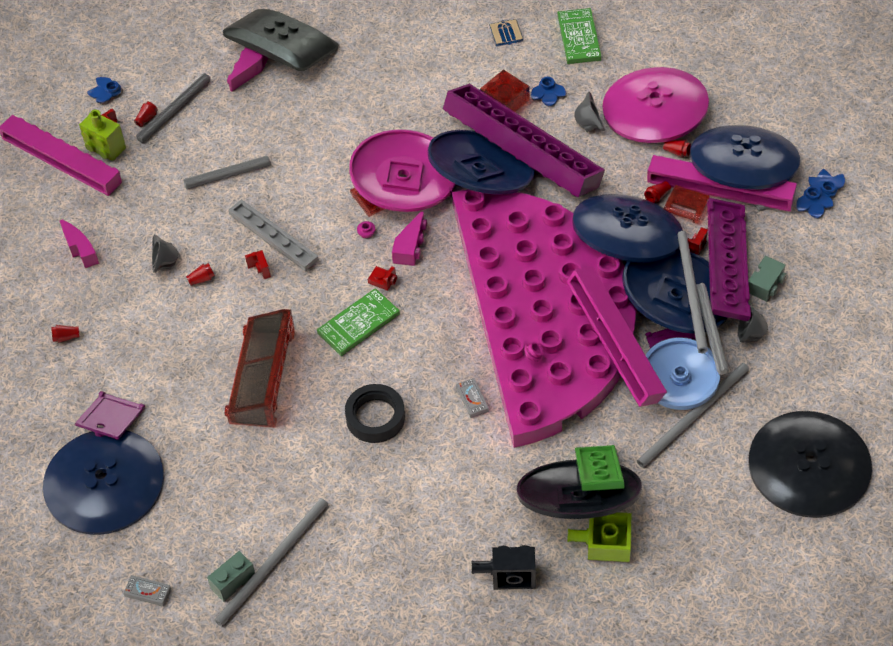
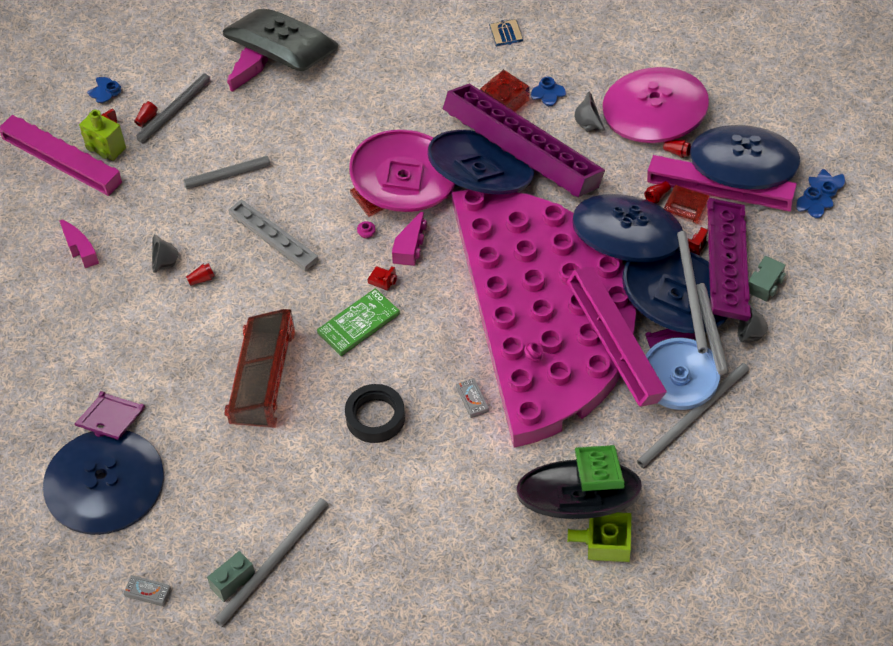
red cone [51,325,80,343] -> none
red bracket [245,250,271,279] -> none
black brick [471,545,536,590] -> none
bright green tile [557,8,601,64] -> none
black dish [748,411,872,518] -> none

